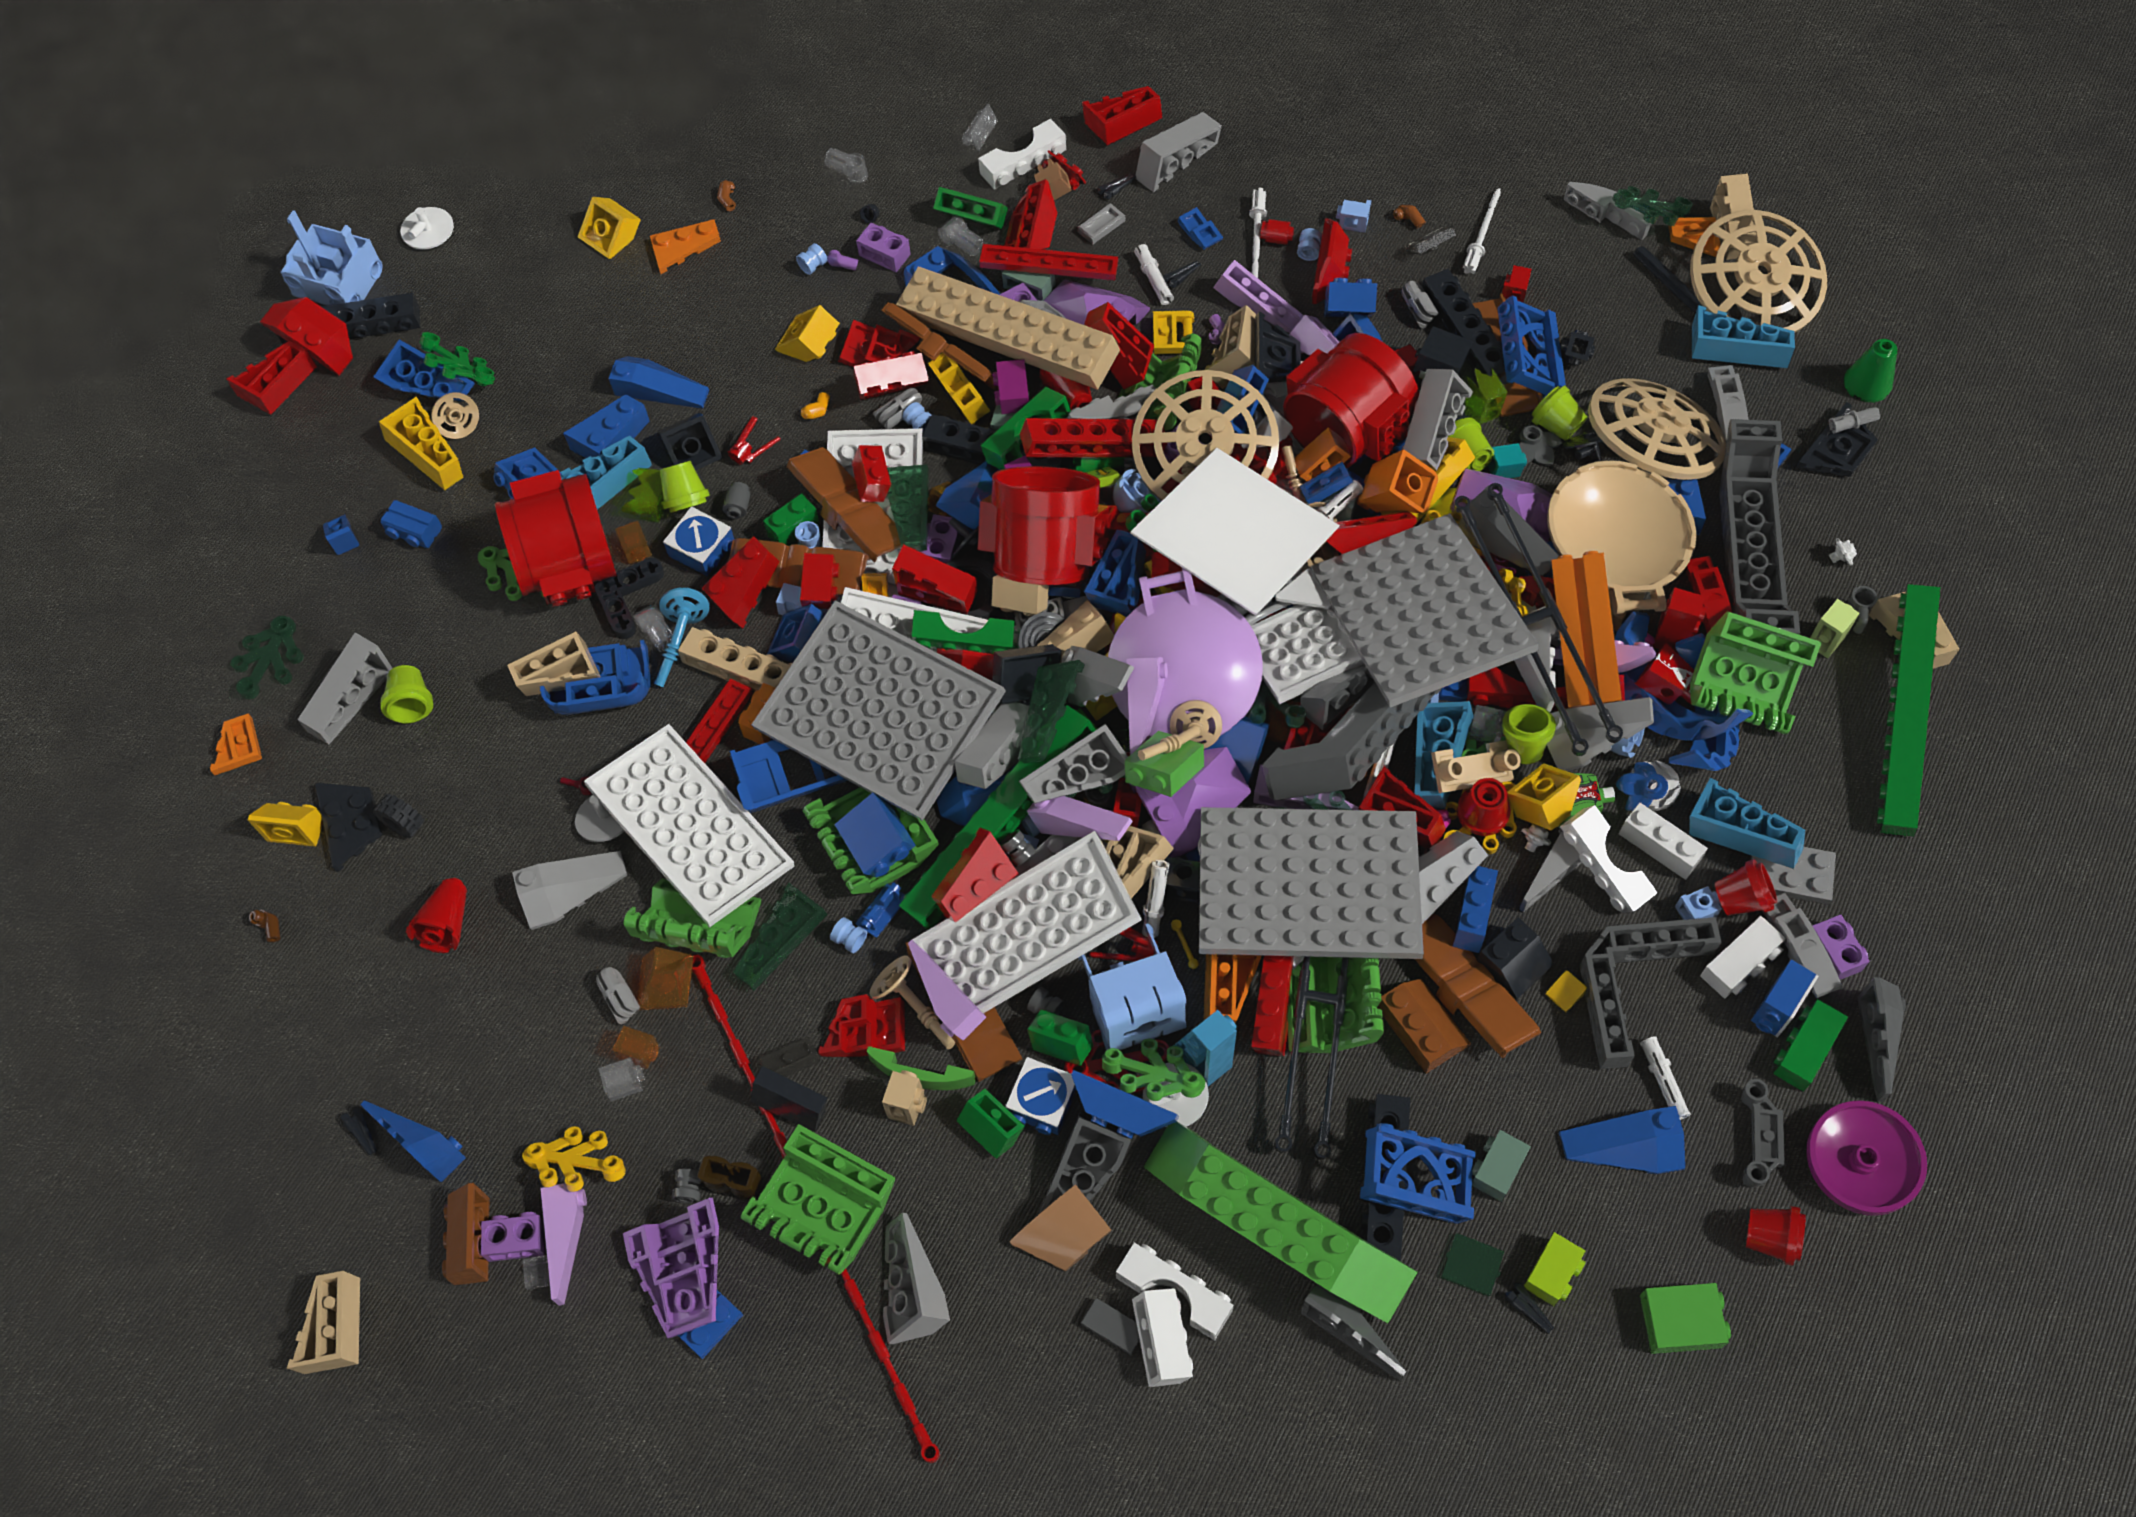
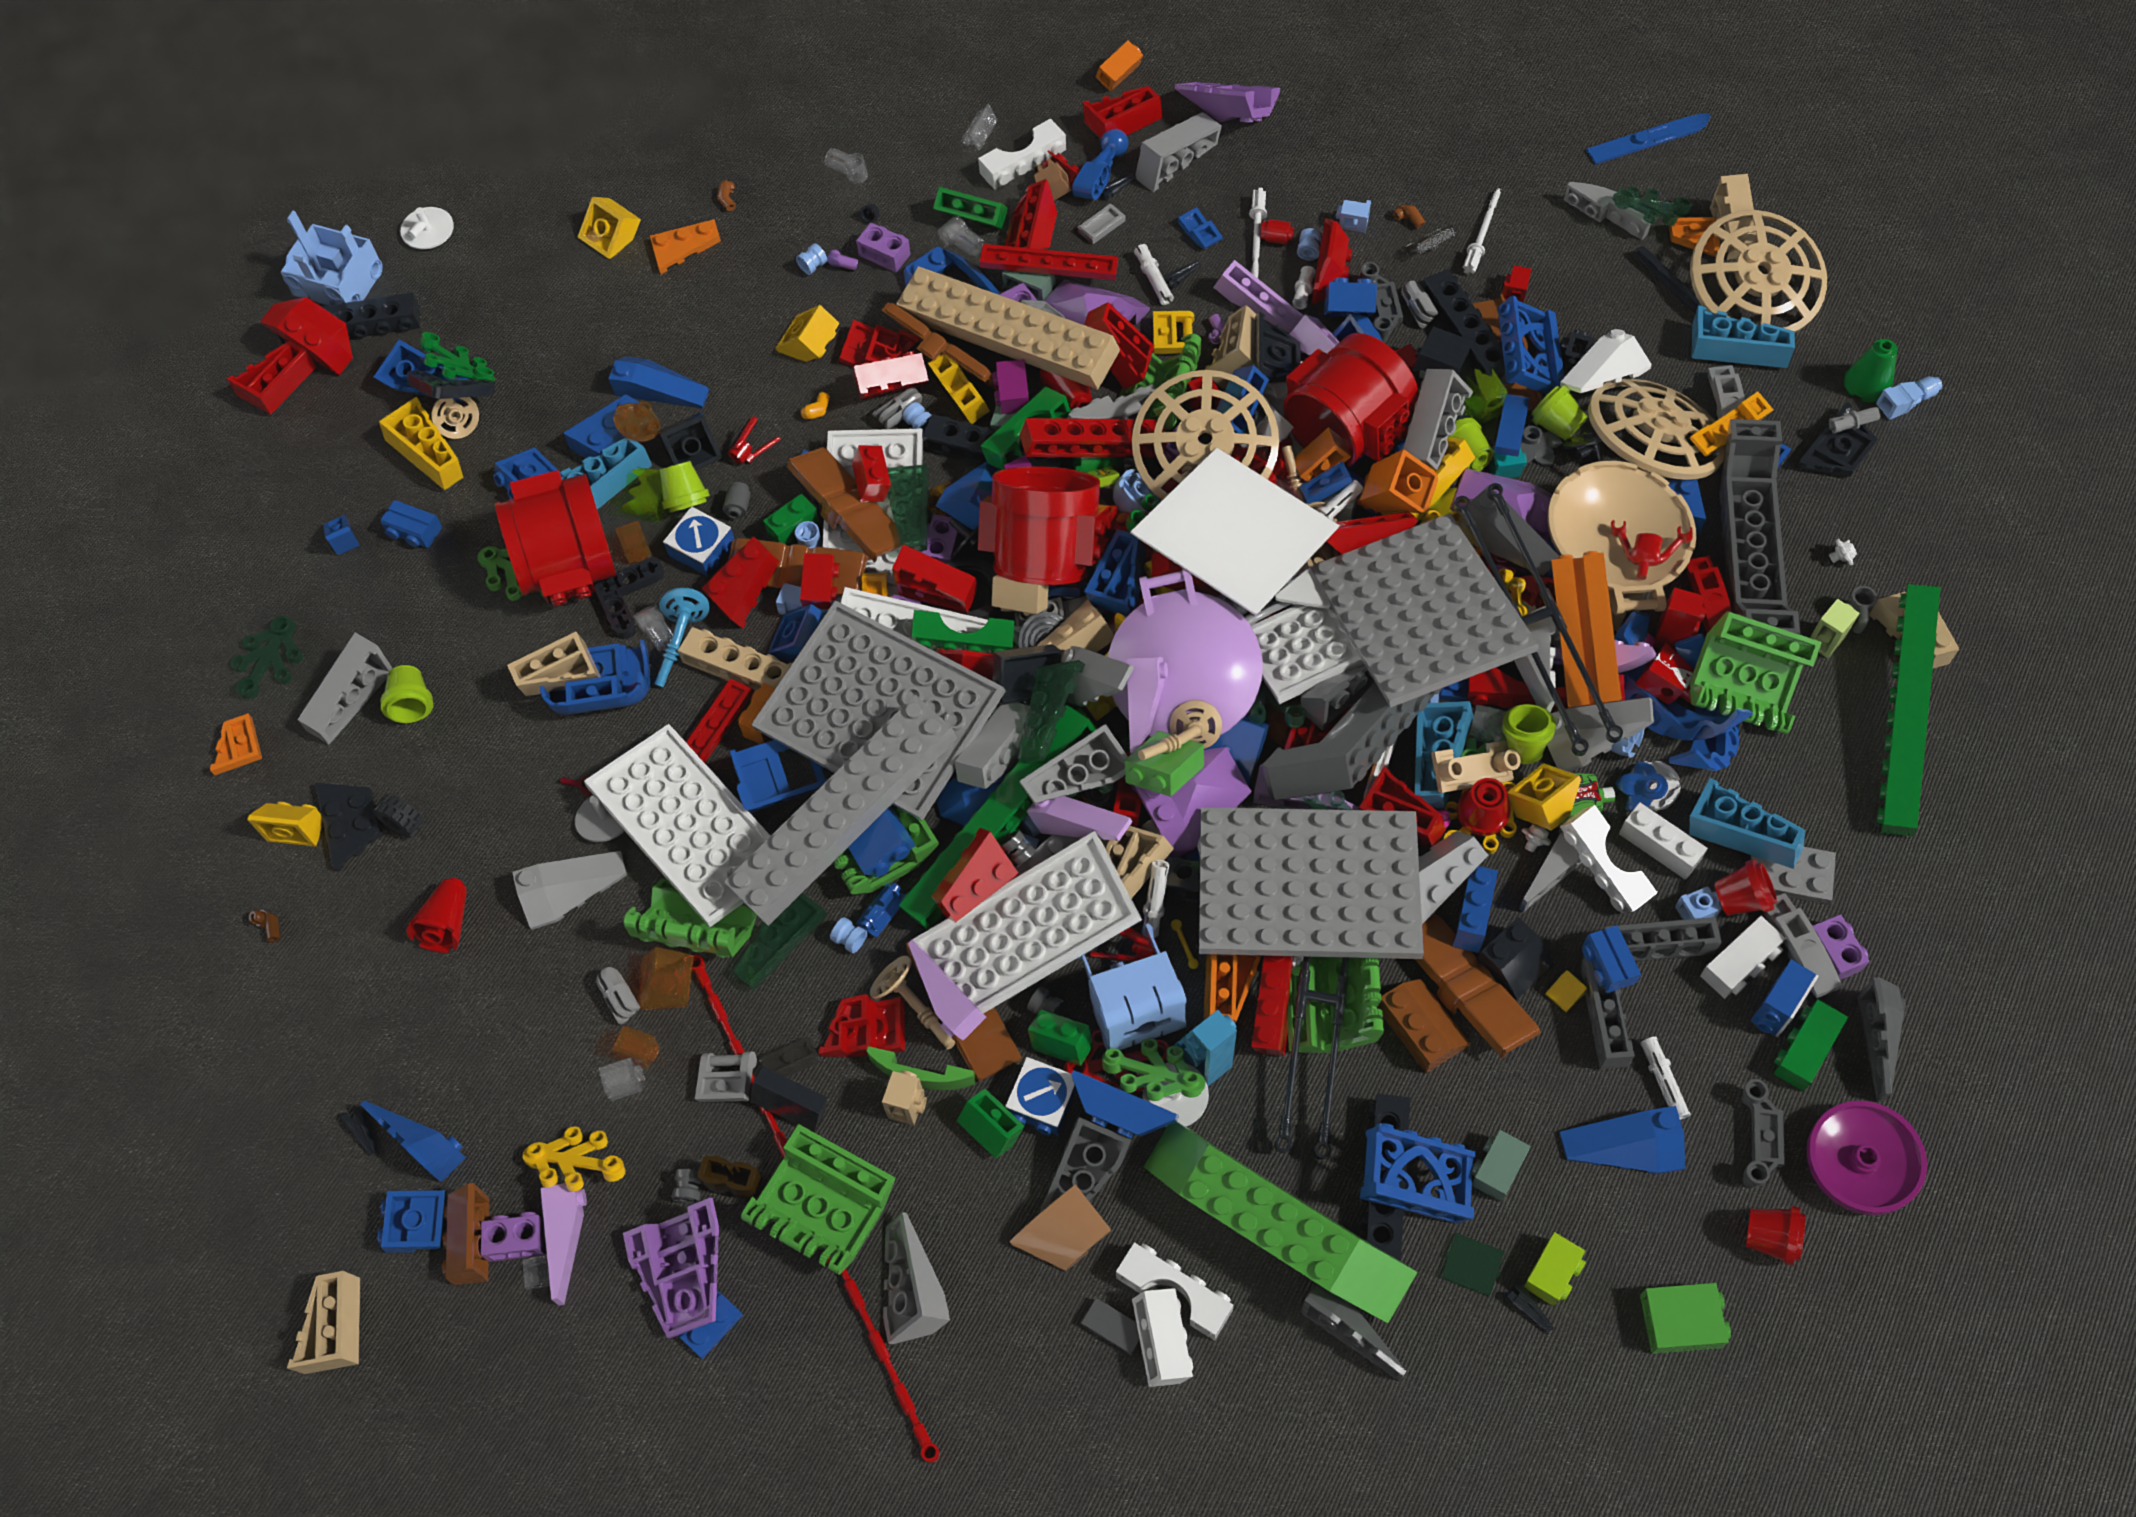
none -> blue plate [378,1190,447,1253]
none -> black beam [407,370,495,399]
none -> clear orange dish [613,401,661,442]
none -> light grey plate [695,1052,757,1102]
none -> light grey brick [724,695,958,926]
none -> blue beam [1072,129,1129,200]
none -> orange brick [1096,41,1143,92]
none -> medium lavender wedge [1175,82,1280,123]
none -> white pin [1292,266,1315,309]
none -> dark grey plate [1360,262,1403,343]
none -> blue slope [1494,394,1530,457]
none -> white wedge [1560,329,1651,393]
none -> blue brick [1582,925,1641,993]
none -> blue piece [1586,113,1711,165]
none -> red piece [1611,520,1693,580]
none -> light orange slope [1690,392,1774,456]
none -> light blue piece [1876,376,1942,420]

